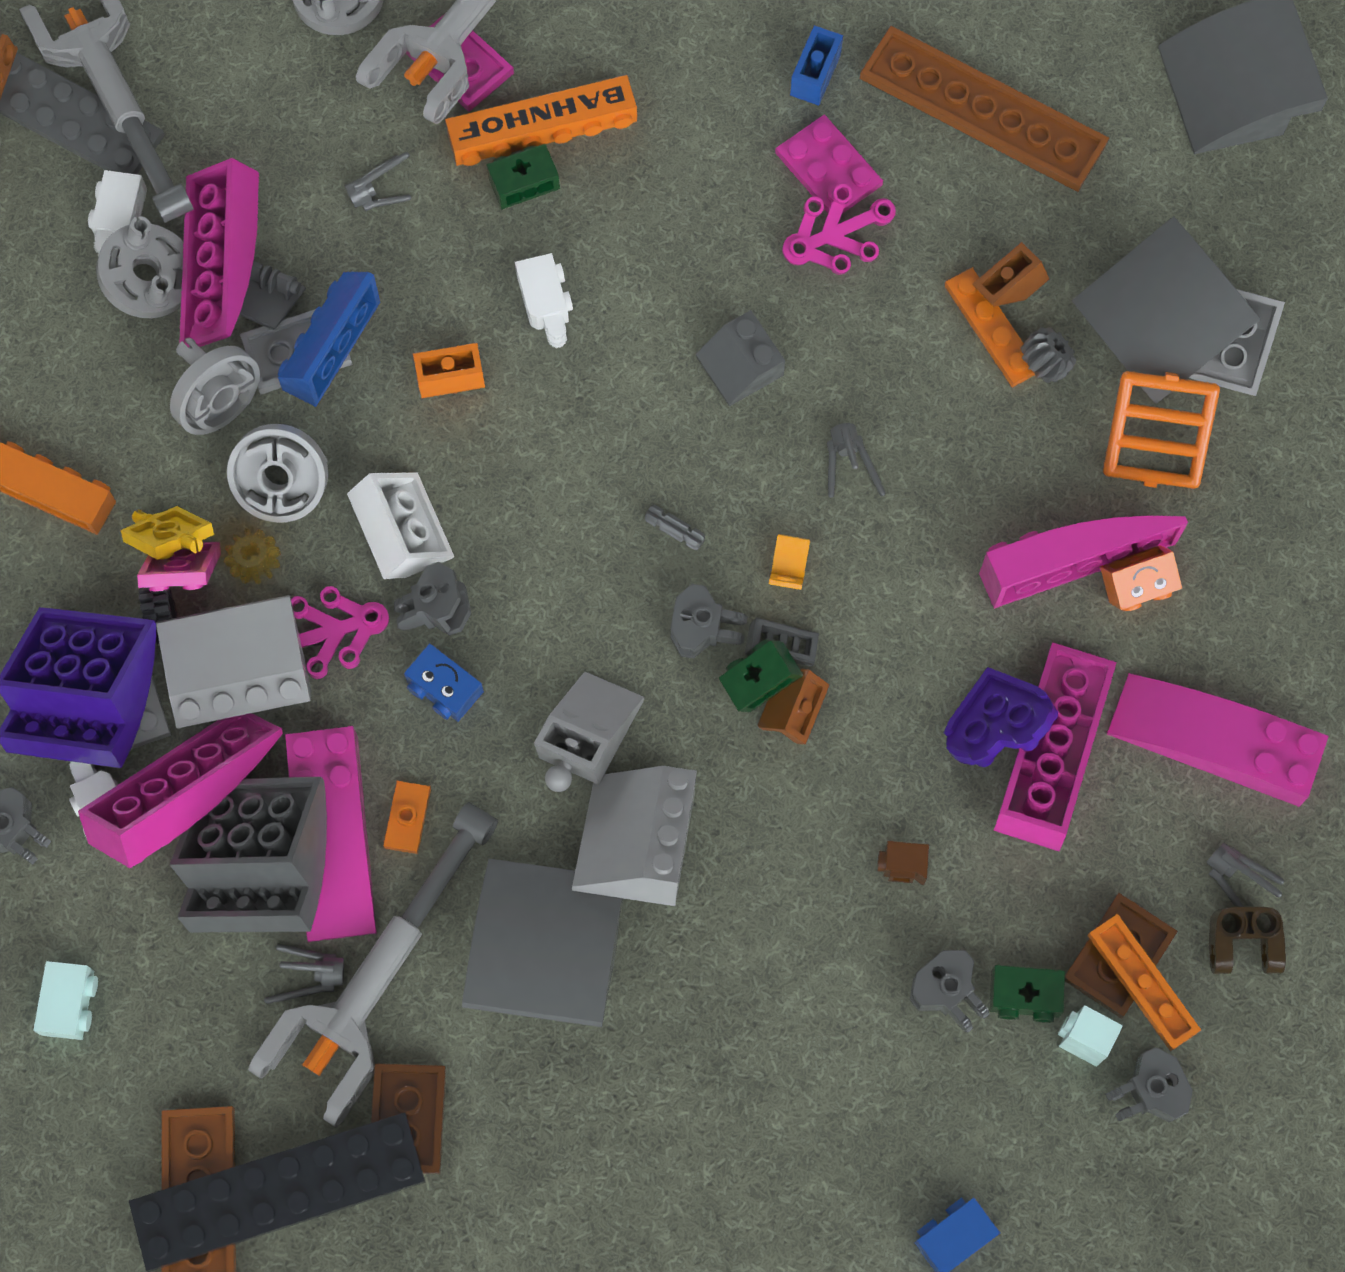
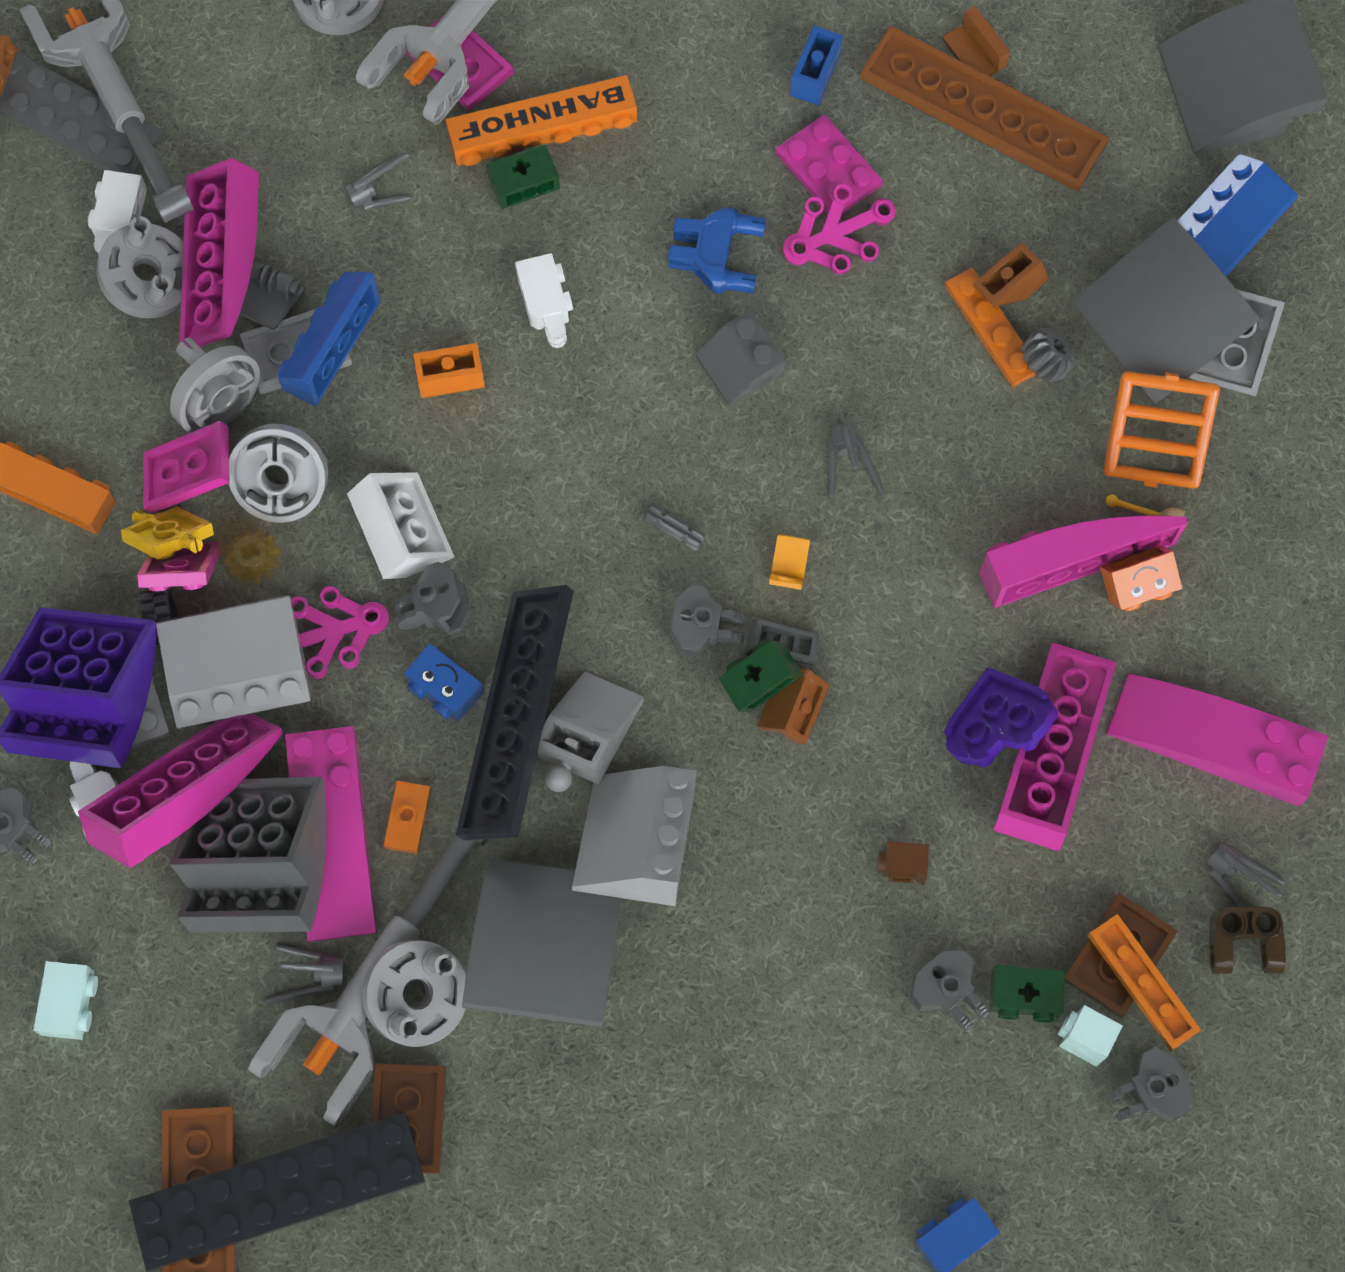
none -> dark pink plate [143,421,230,514]
none -> light grey piece [362,940,466,1047]
none -> black plate [456,585,574,841]
none -> blue connector [668,207,766,295]
none -> dark orange panel [943,6,1010,76]
none -> yellow hinge [1106,494,1186,516]
none -> blue slope [1178,154,1298,276]

